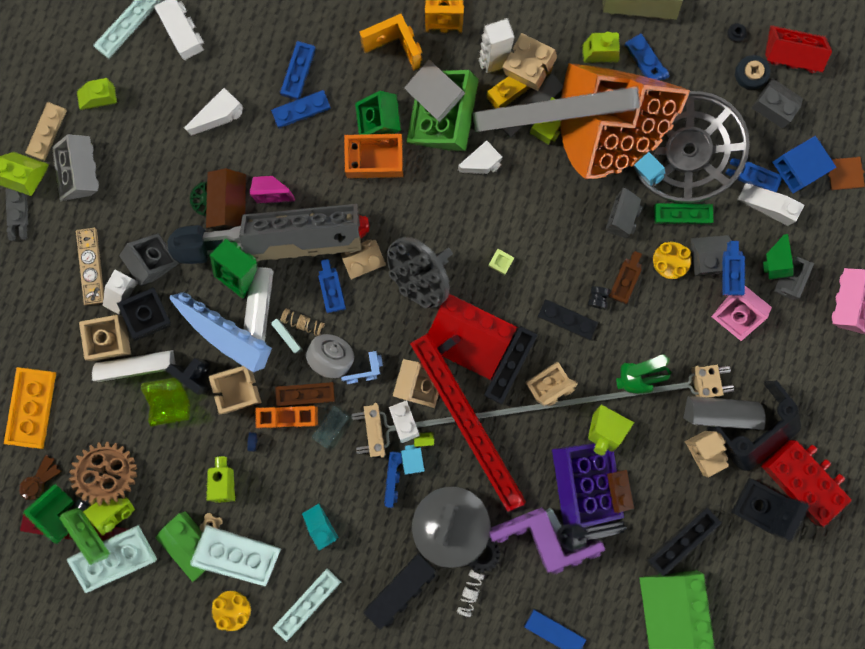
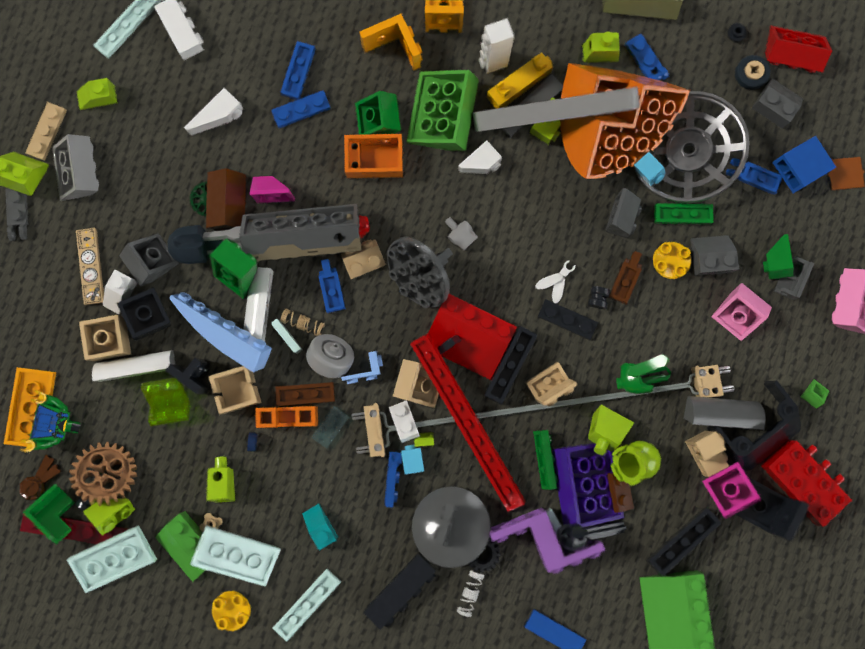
bright green plate [60,508,110,565] -> none
light grey tile [404,60,465,122] -> none
yellowish green plate [488,249,514,275] -> none
tan piece [502,33,557,91] -> none
blue hinge [723,241,745,296] -> none
white slope [737,184,804,226] -> none
none -> torso [20,390,81,452]
none -> light grey piece [445,217,478,251]
none -> green plate [533,430,557,490]
none -> white piece [535,260,575,303]
none -> lime tile [611,441,661,486]
none -> dark pink brick [703,462,761,519]
none -> bright green slope [801,379,829,409]

